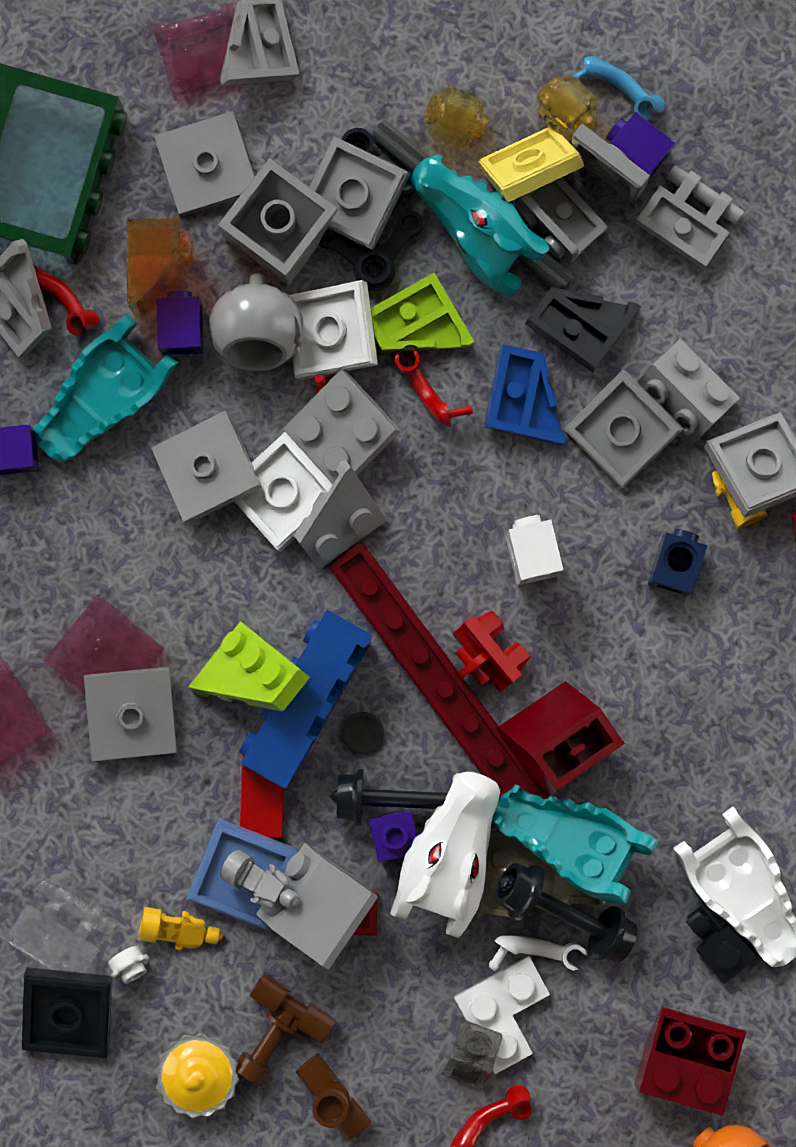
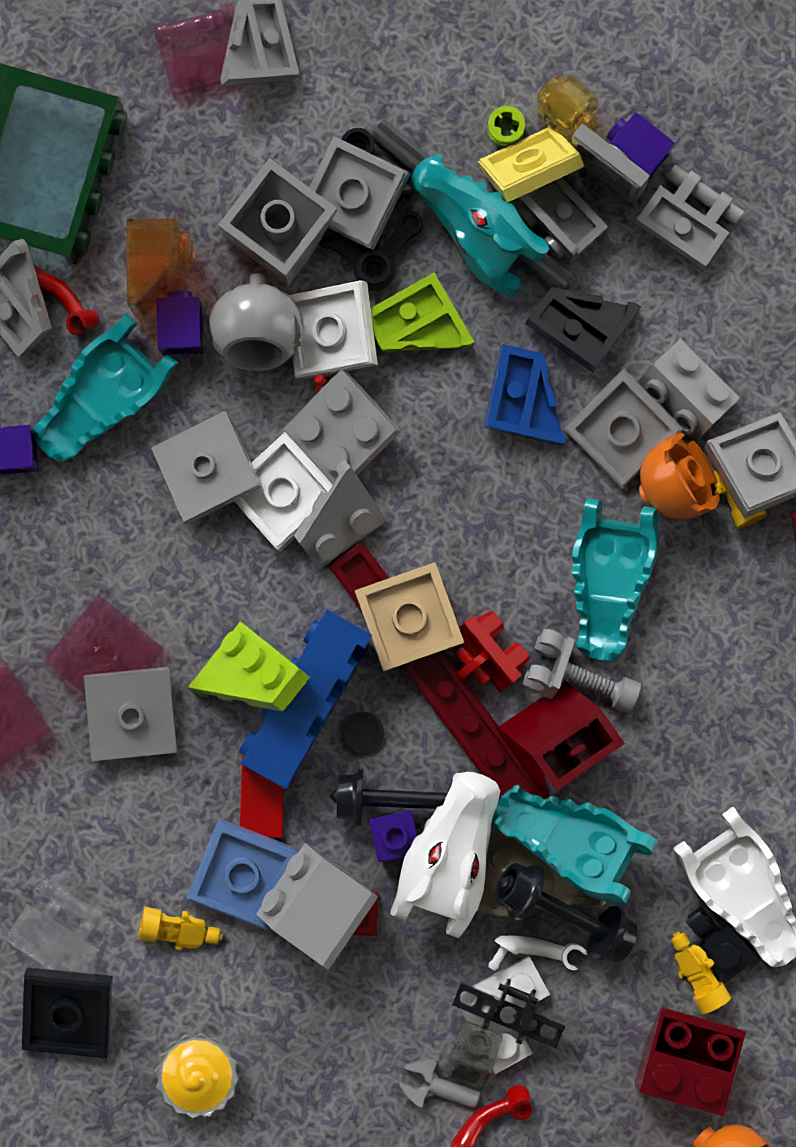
white plate [108,946,149,984] -> none
light grey plate [154,111,254,217] -> none
light grey piece [220,849,299,909] -> none
reddish brown bar [236,972,336,1086] -> none
reddish brown bar [295,1053,371,1141] -> none
red piece [395,350,473,427] -> none
clear yellow head [423,86,489,148] -> none
white brick [505,515,563,586] -> none
dark azure piece [570,56,665,120] -> none
dark blue brick [647,529,708,597] -> none
none -> tan plate [355,562,464,672]
none -> light grey bar [399,1059,480,1108]
none -> black piece [452,978,566,1049]
none -> lime bush [487,106,525,147]
none -> light grey bar [523,629,641,714]
none -> teal animal [572,498,659,661]
none -> orange cylinder [639,432,720,521]
none -> yellow piece [671,931,731,1014]

